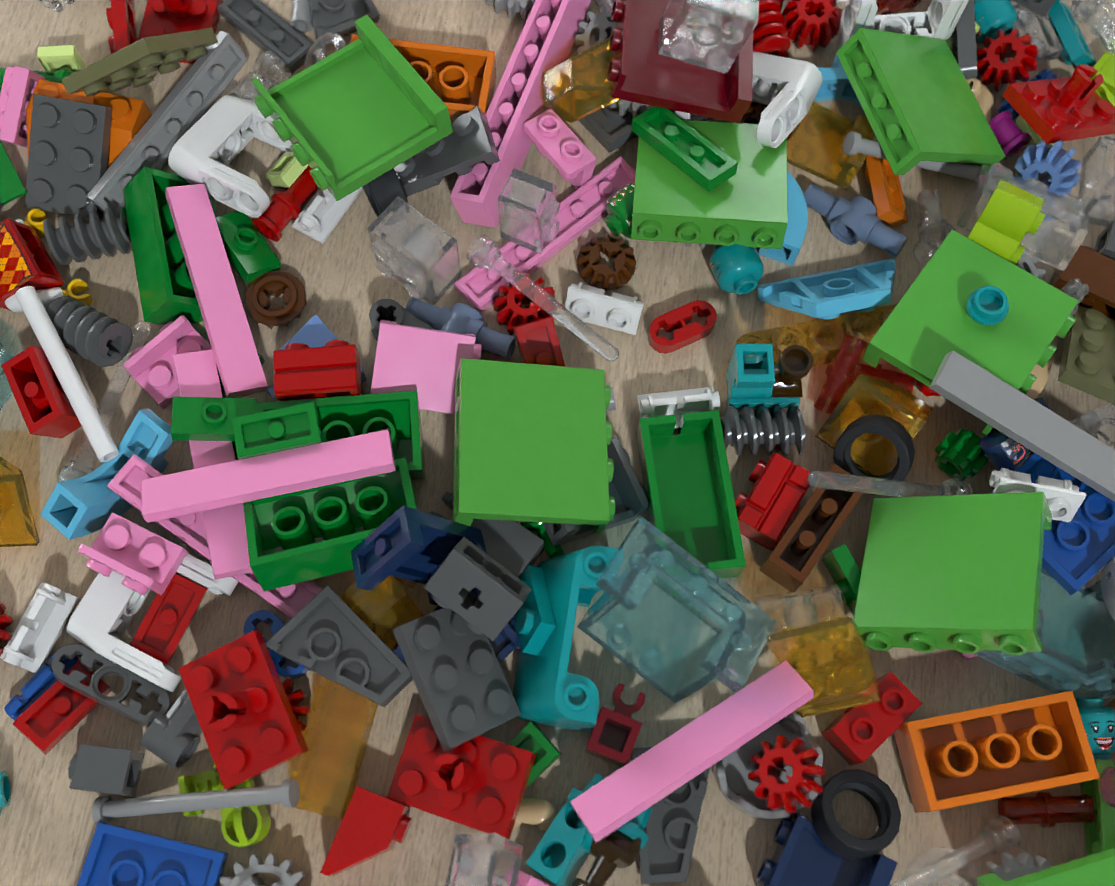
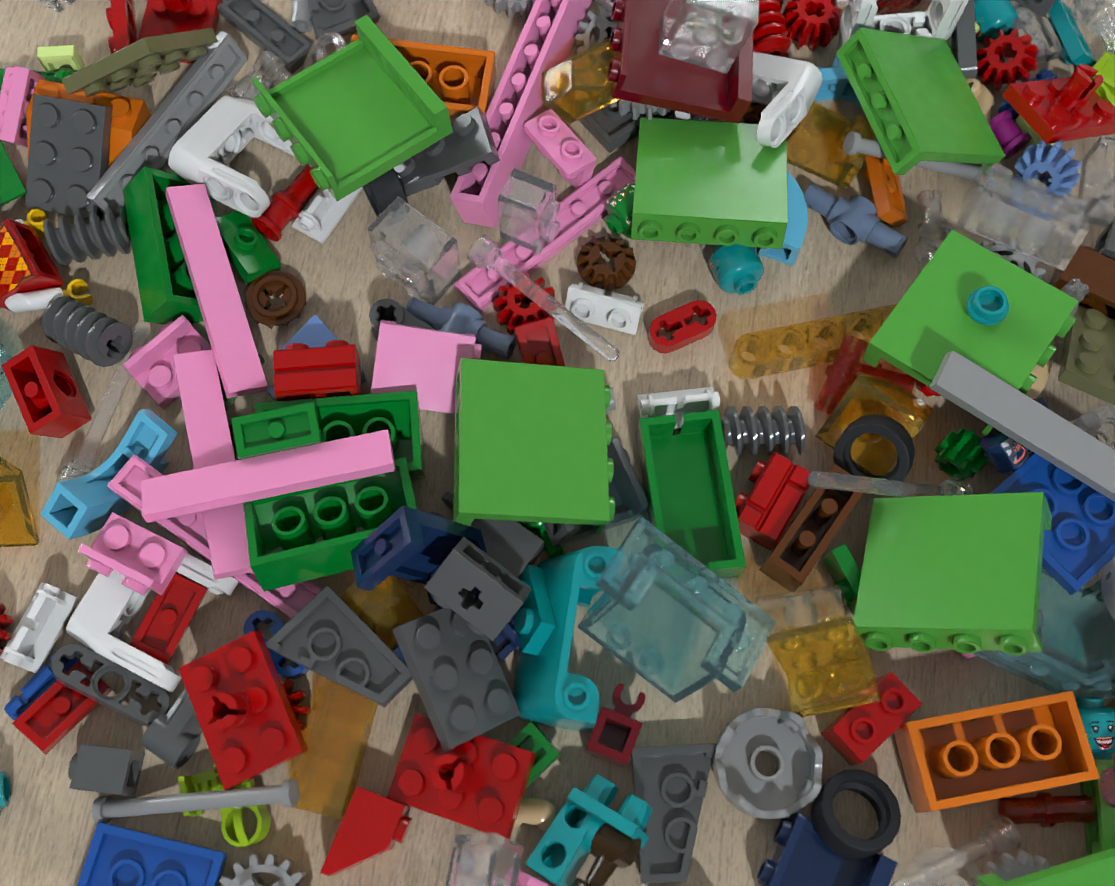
white piece [15,286,119,462] -> none
green plate [171,397,257,441] -> none
yellowish green tile [265,152,308,188] -> none
bright pink tile [570,660,814,843] -> none
green plate [632,106,738,192] -> none
teal hips [726,344,813,408] -> none
red gear [747,735,825,813] -> none
medium azure wing [756,258,895,319] -> none
lime brick [967,179,1046,265] -> none
white hinge [990,468,1086,523] -> none

